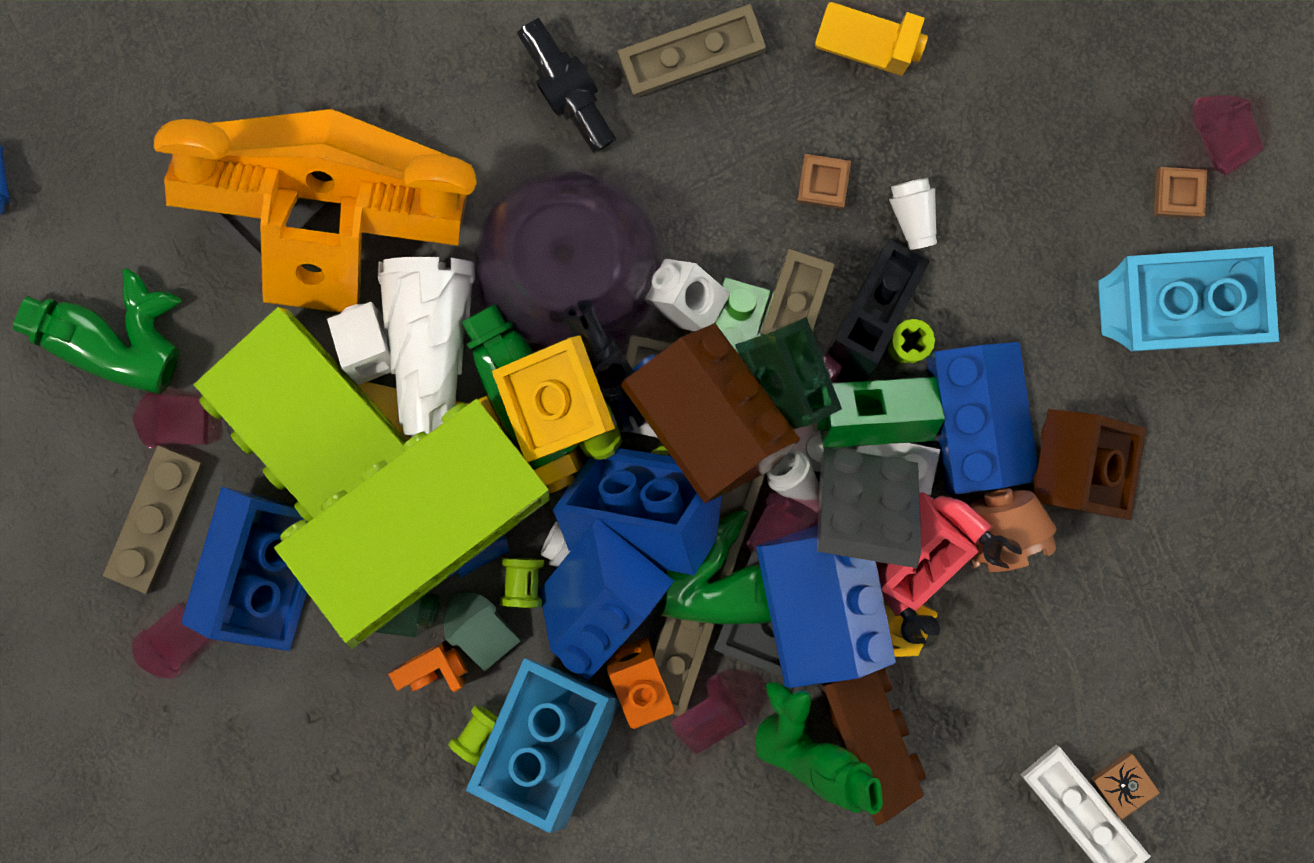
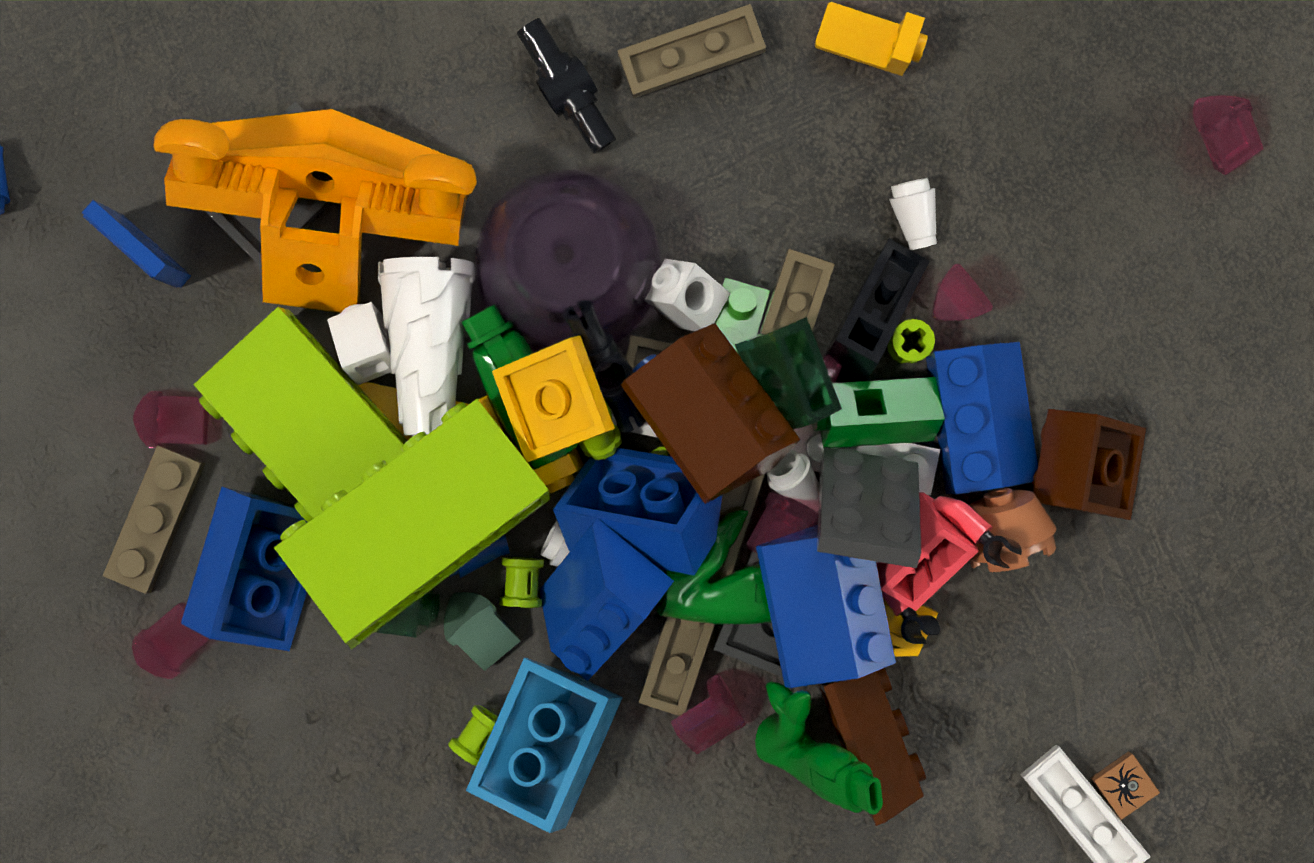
green piece [13,268,182,395] -> none
orange bracket [388,641,468,693] -> none
orange bracket [606,638,674,729] -> none
medium nougat tile [797,154,851,209] -> none
medium azure slope [1098,246,1279,352] -> none
medium nougat tile [1153,167,1207,219] -> none
none -> blue tile [82,200,191,288]
none -> clear pink tile [932,264,992,321]

